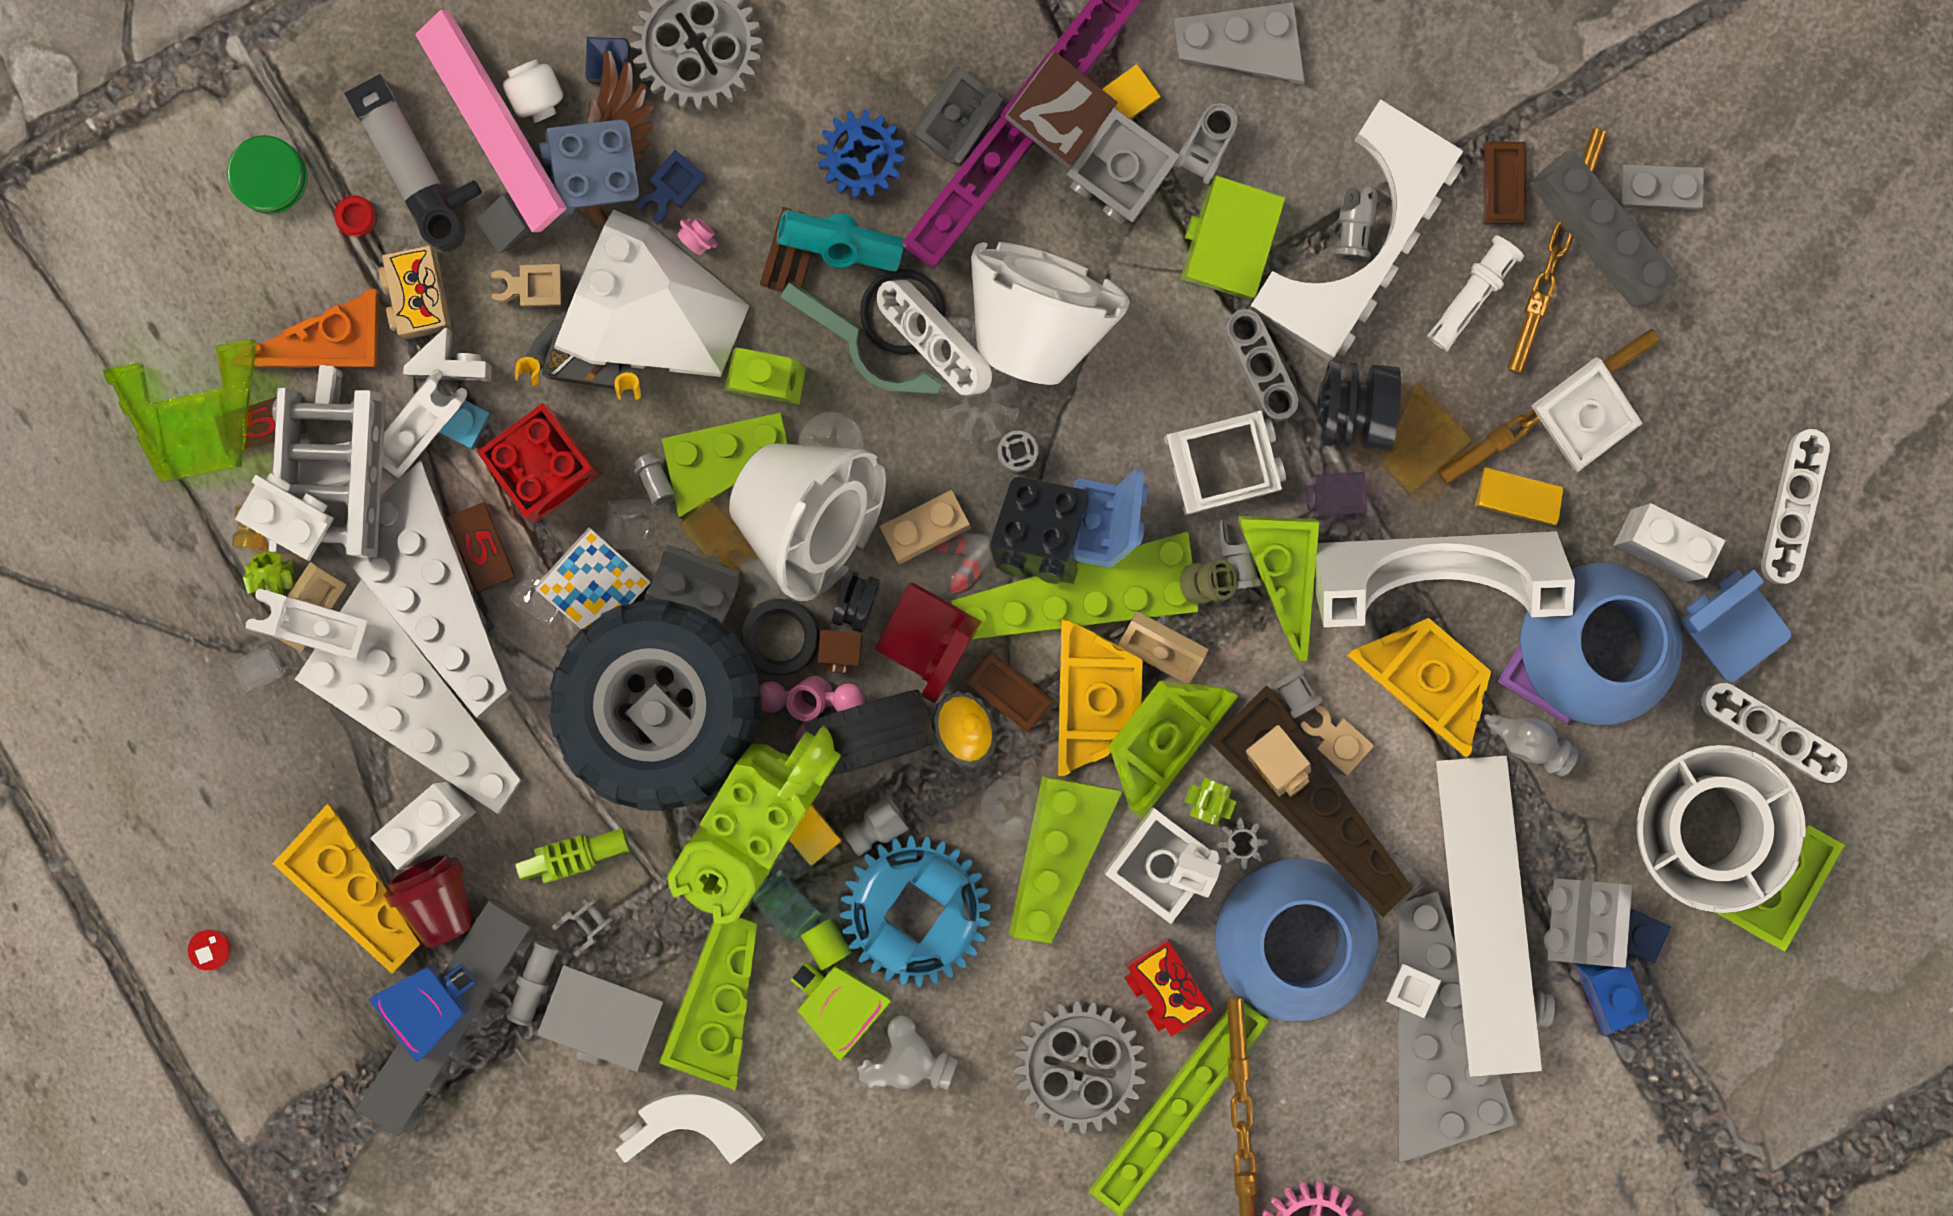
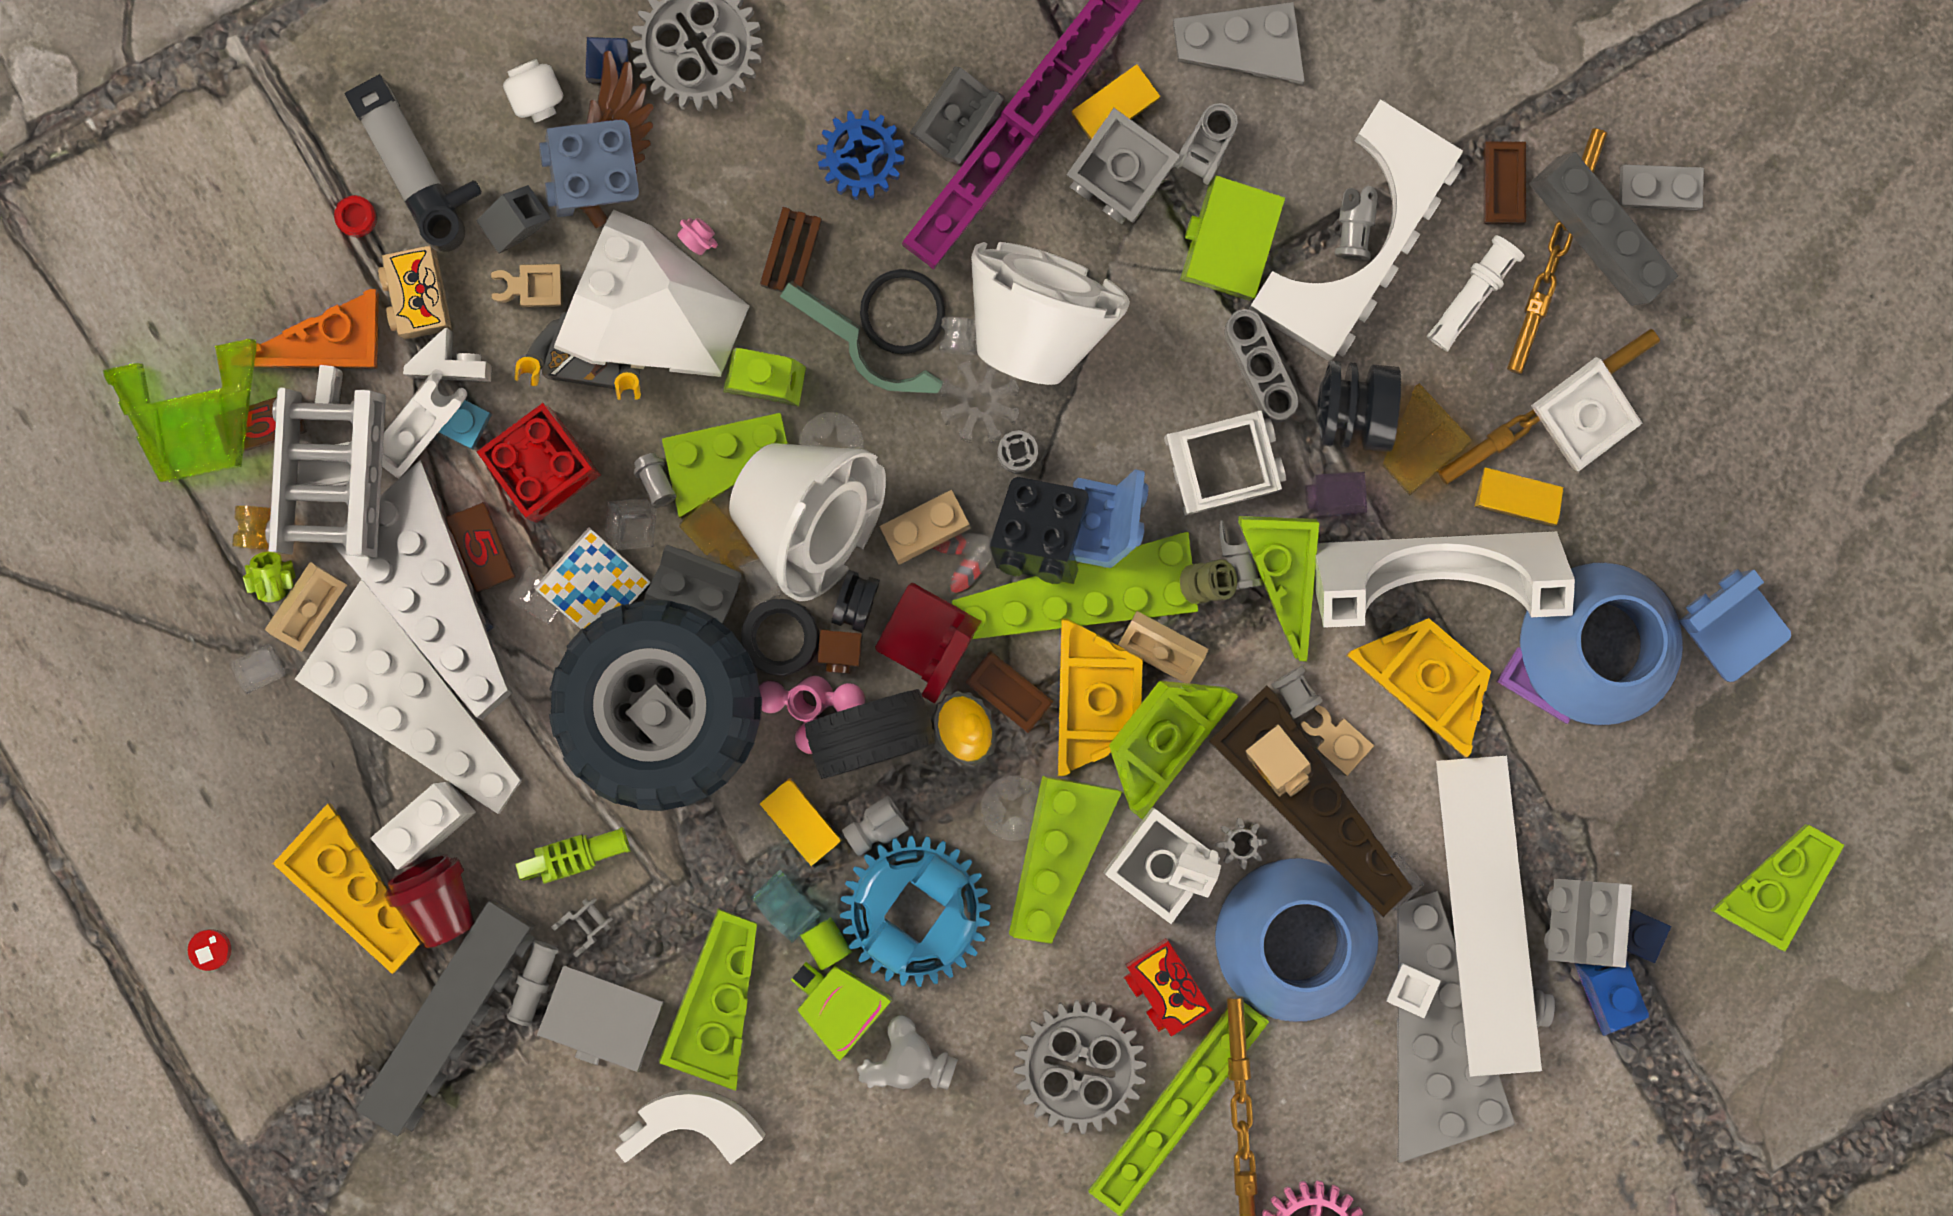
green head [227,135,308,214] -> none
white bracket [235,473,334,561] -> none
white plate [245,589,368,660] -> none
blue torso [368,963,476,1062] -> none
bright pink tile [415,10,567,232] -> none
dark blue plate [636,150,707,225] -> none
lime brick [667,725,841,925] -> none
teal piece [777,210,904,272] -> none
white beam [877,280,992,395] -> none
reddish brown tile [1004,51,1118,168] -> none
lime gear [1184,777,1237,826] -> none
light grey animal [1484,715,1578,777] -> none
white brick [1613,503,1726,582] -> none
white cone [1637,745,1806,913] -> none
white beam [1701,683,1847,783] -> none
white beam [1761,429,1830,584] -> none

